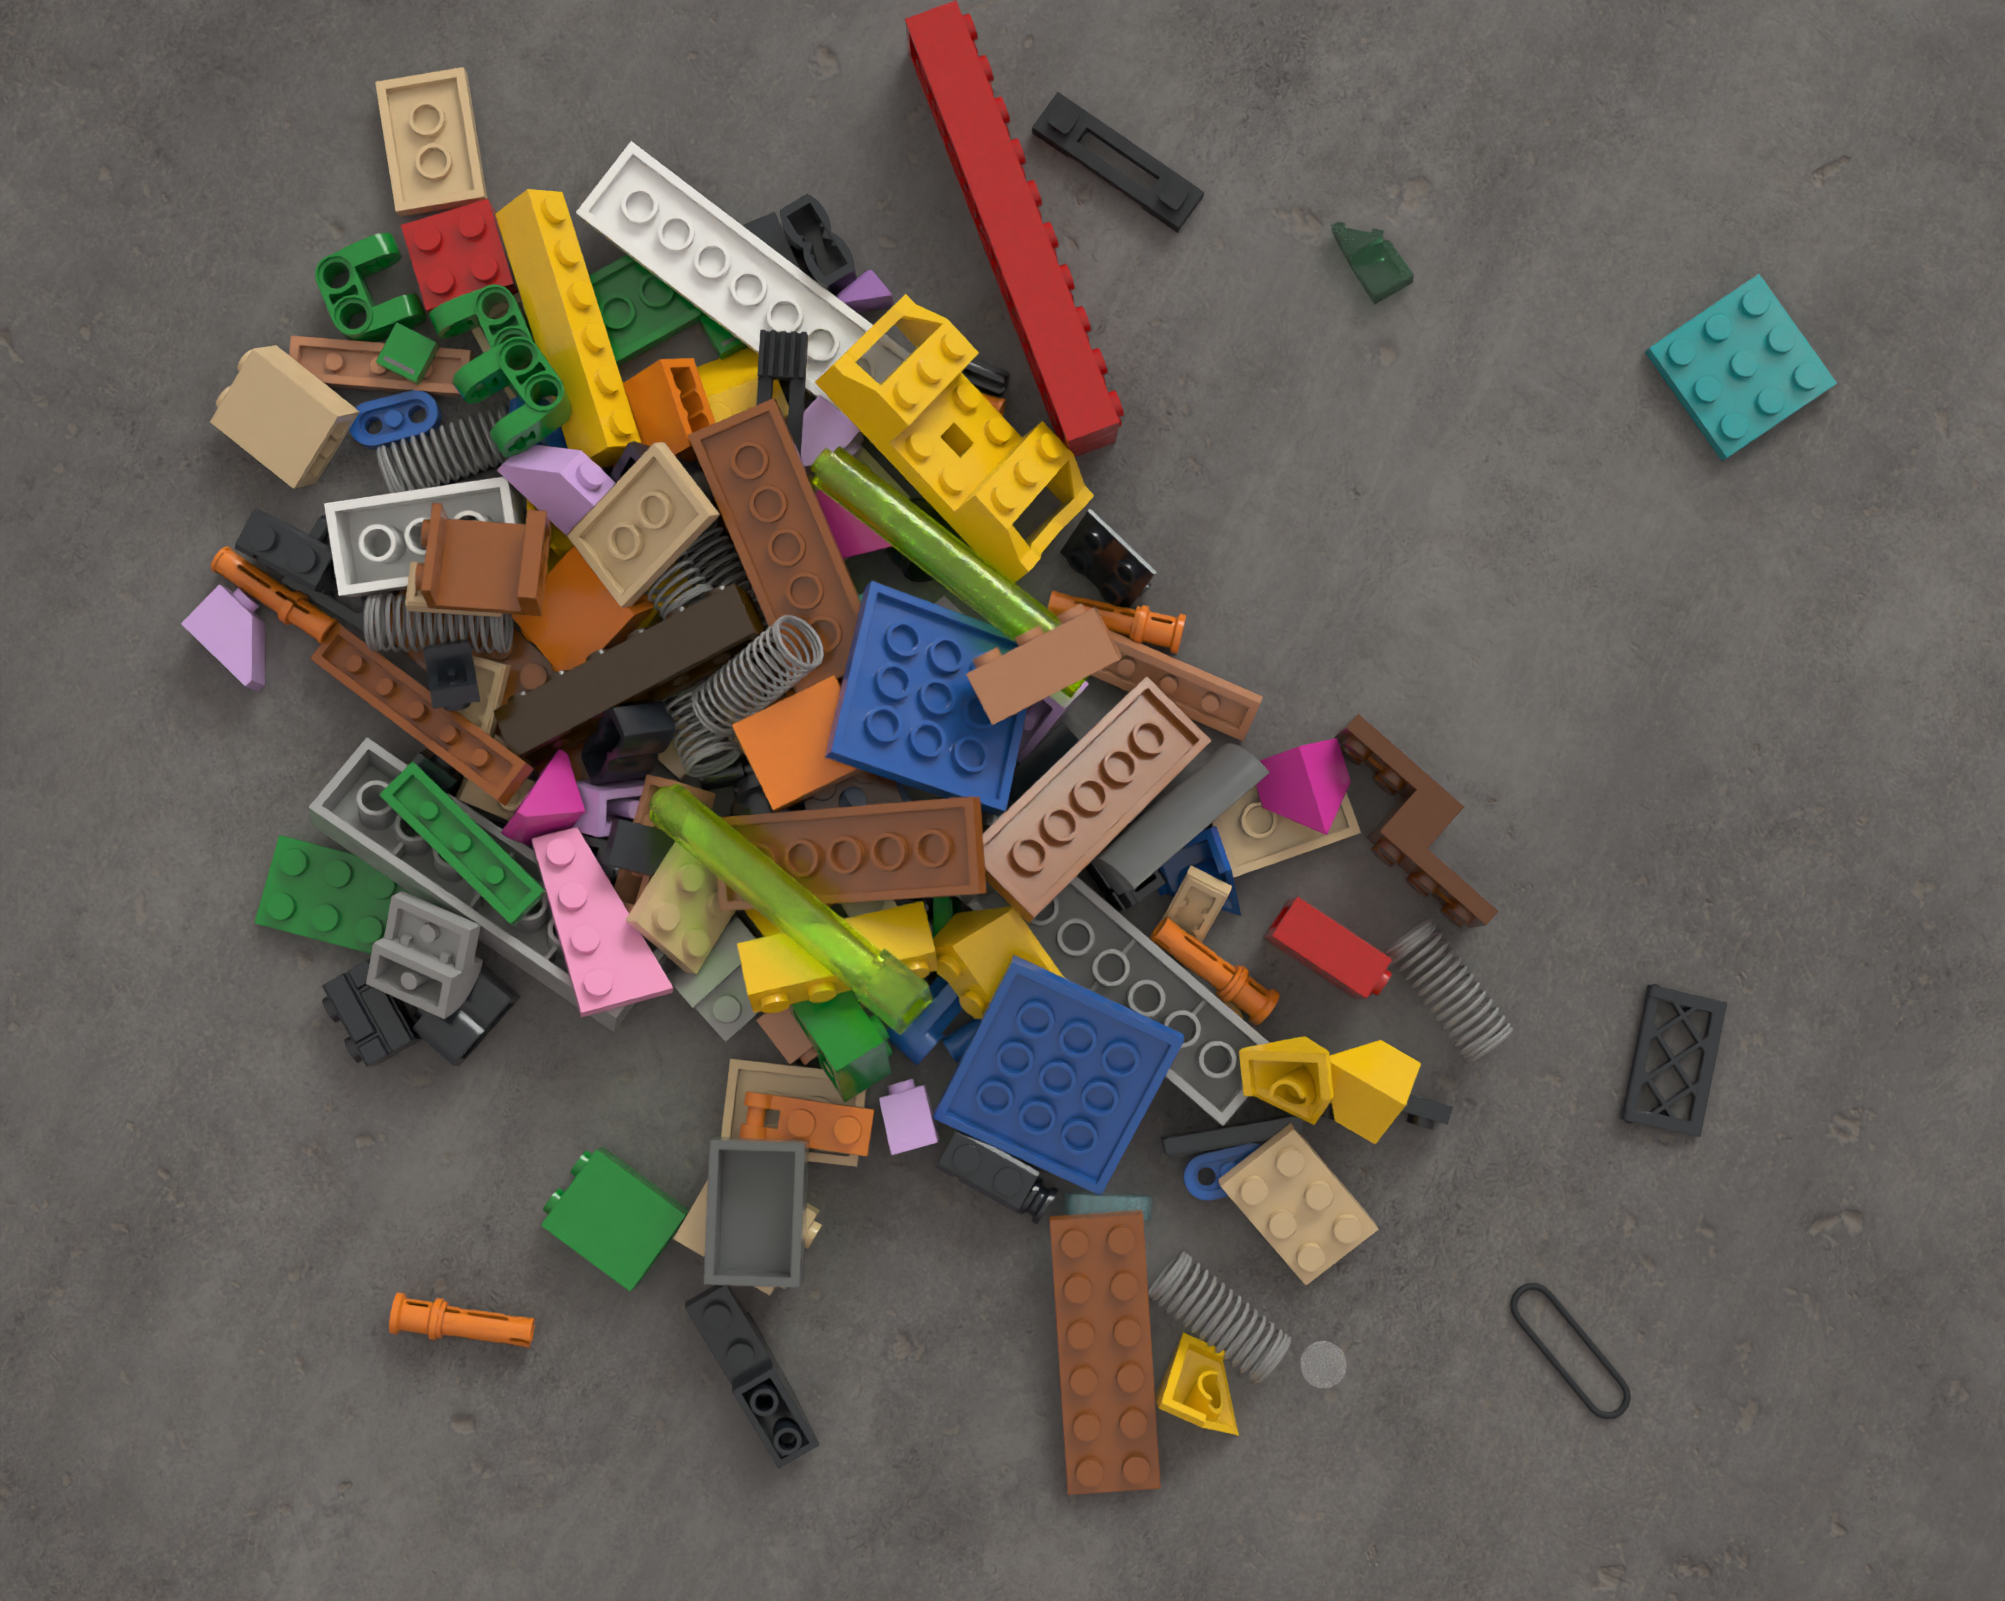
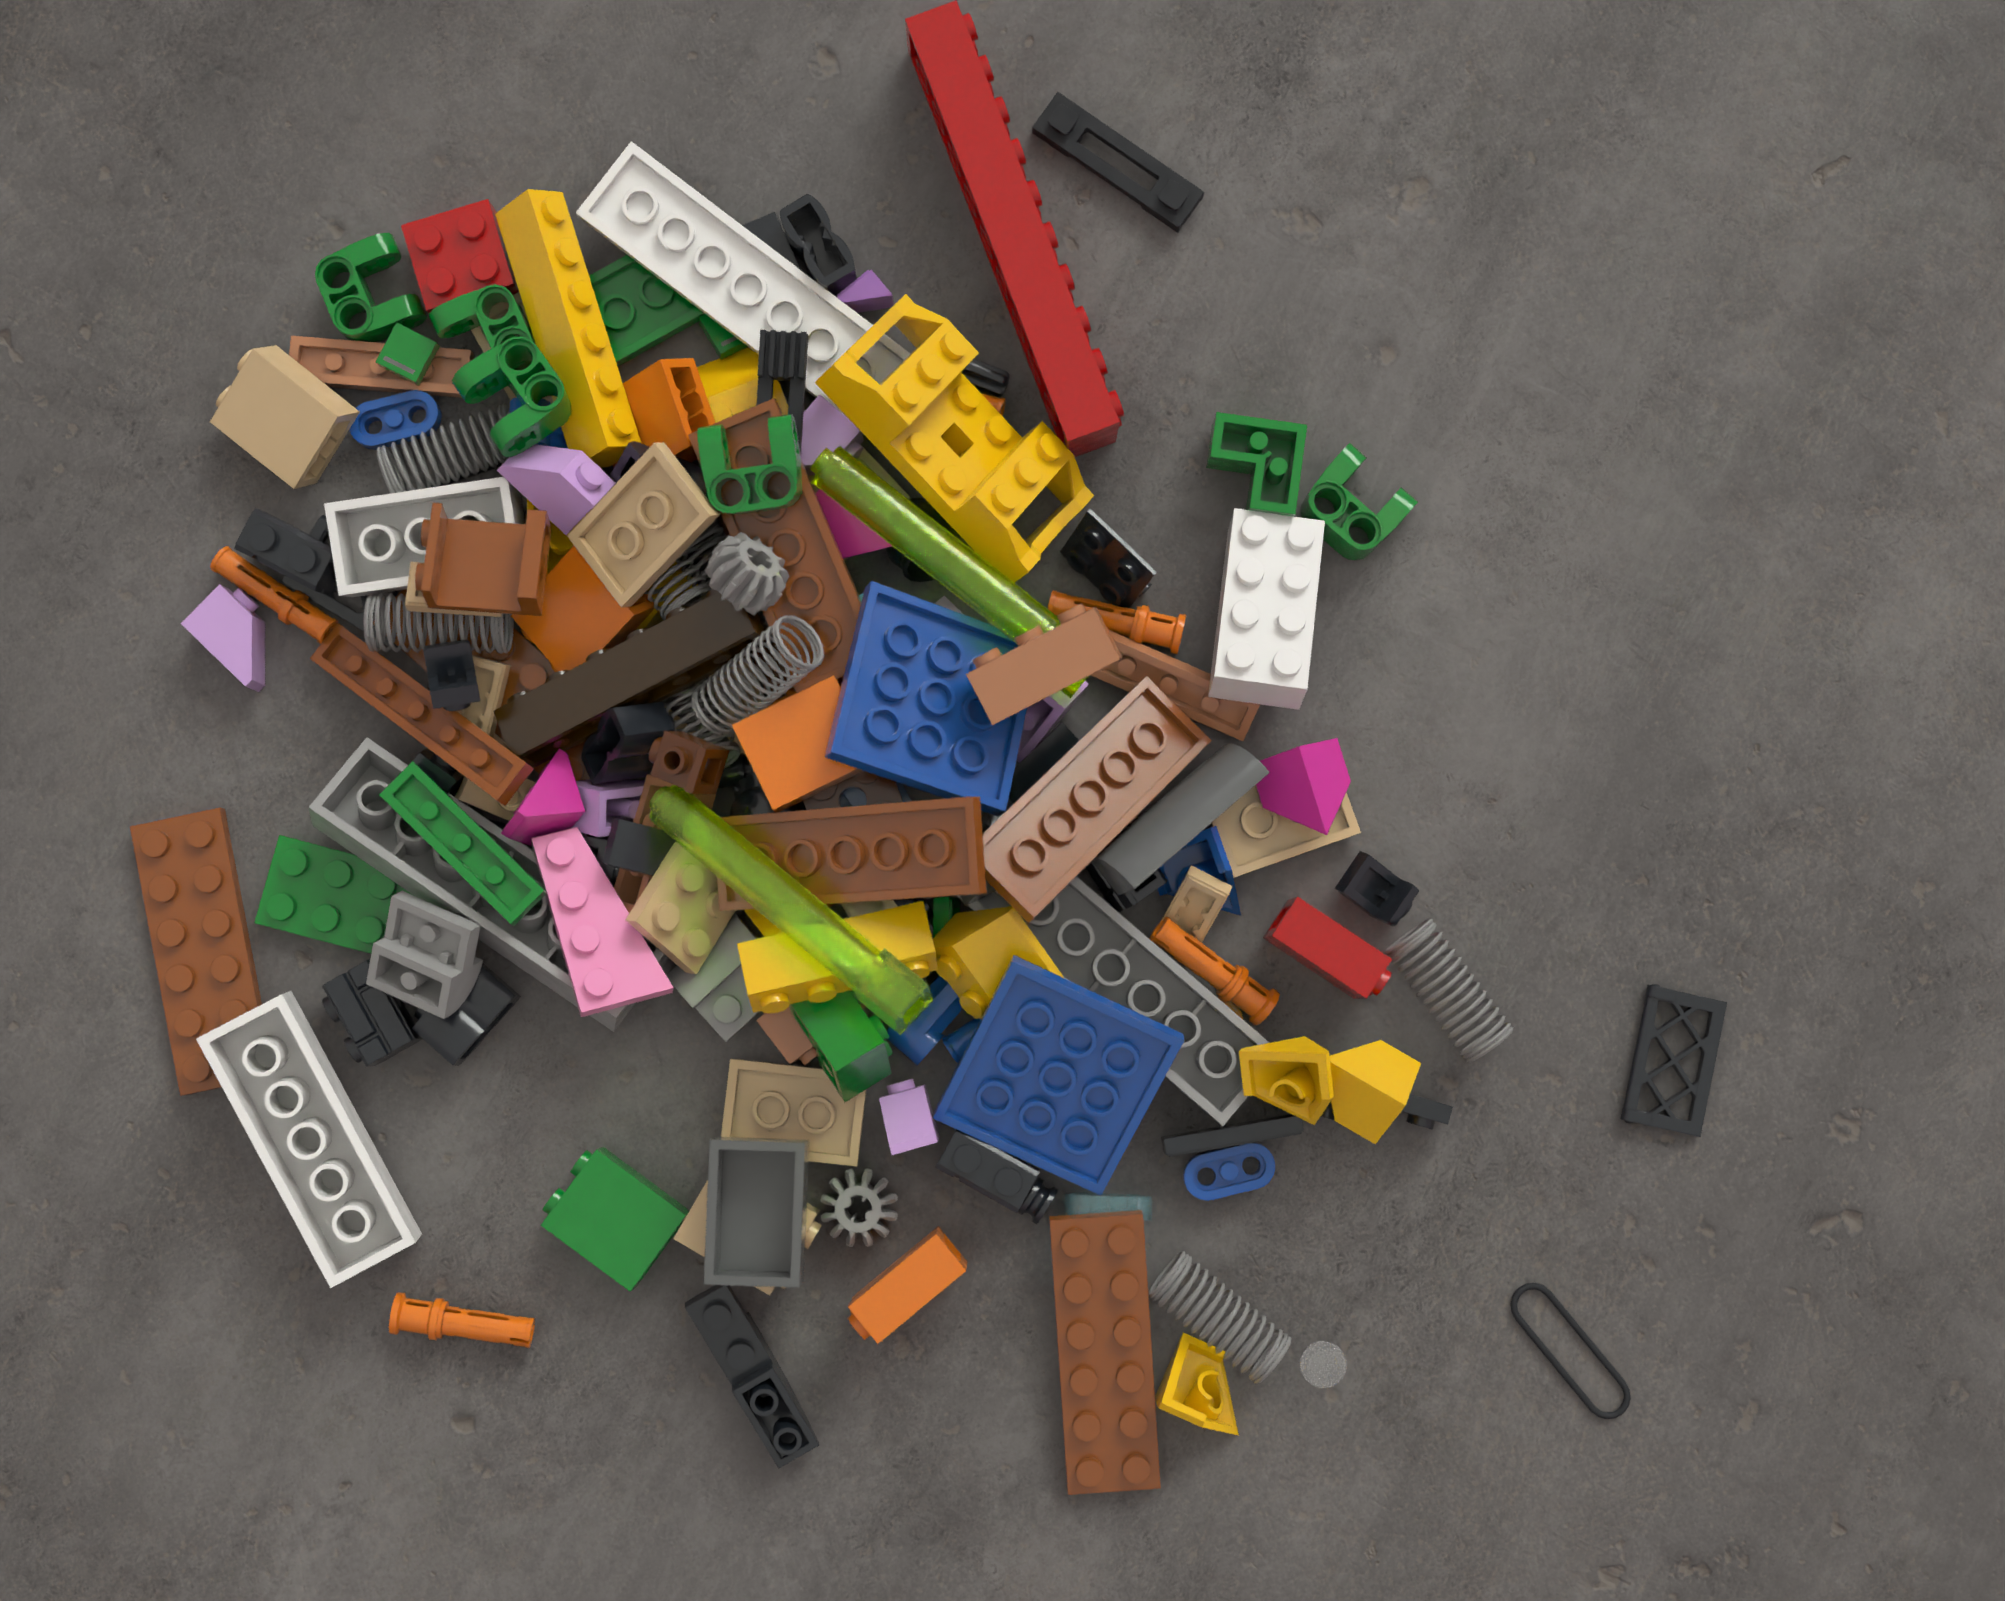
tan plate [375,67,487,217] -> none
orange plate [739,1091,875,1156] -> none
tan plate [1218,1123,1379,1285] -> none
clear green slope [1331,222,1414,304] -> none
reddish brown bracket [1335,714,1498,928] -> none
teal plate [1645,274,1837,461] -> none
none -> dark orange plate [130,807,262,1096]
none -> white brick [196,991,422,1288]
none -> reddish brown brick [649,730,730,795]
none -> green piece [697,414,803,515]
none -> light grey gear [705,532,790,615]
none -> light grey gear [820,1168,898,1247]
none -> orange brick [848,1226,968,1344]
none -> green brick [1206,412,1307,516]
none -> white brick [1208,508,1325,710]
none -> green piece [1300,443,1418,561]
none -> black bracket [1334,851,1419,927]

